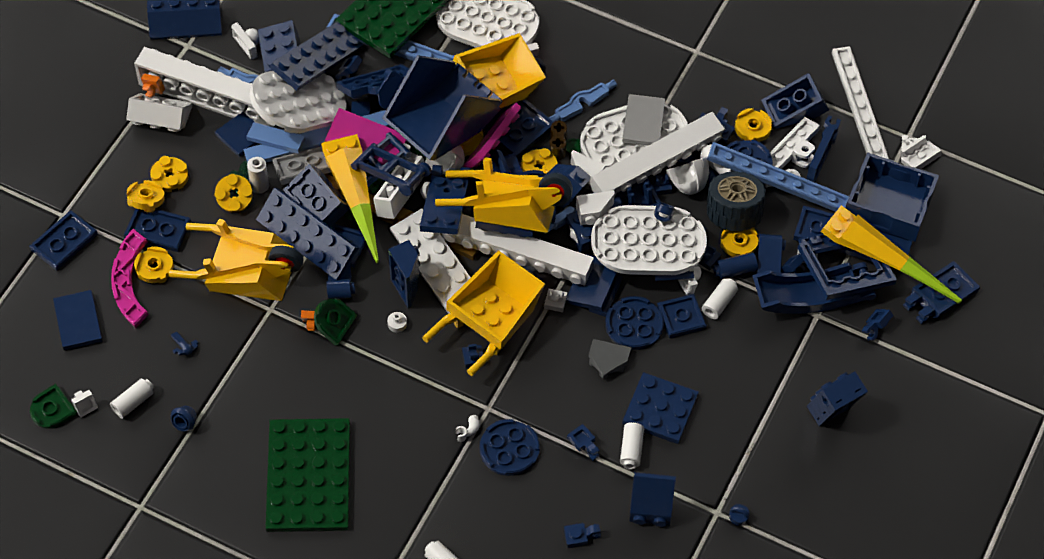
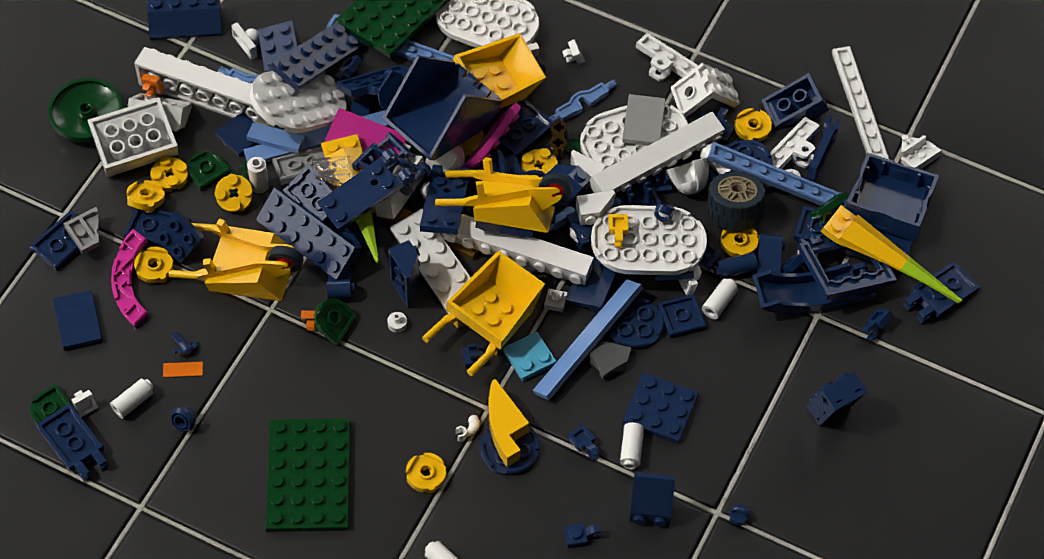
none -> dark blue tile [36,403,108,482]
none -> dark green dish [48,78,123,142]
none -> light grey wing [64,207,100,254]
none -> white slope [88,98,179,177]
none -> dark blue plate [153,209,205,263]
none -> orange sticker [163,362,203,377]
none -> dark green tile [187,151,232,191]
none -> clear wing [312,155,354,186]
none -> dark blue hinge [317,148,415,232]
none -> yellow plate [406,453,446,494]
none -> yellow slope [489,379,529,467]
none -> medium azure plate [503,332,556,382]
none -> medium blue tile [533,280,643,400]
none -> white tile [563,39,585,65]
none -> yellow plate [608,214,628,248]
none -> white plate [636,33,698,81]
none -> white bracket [670,63,740,118]
none -> dark green plate [809,192,849,226]

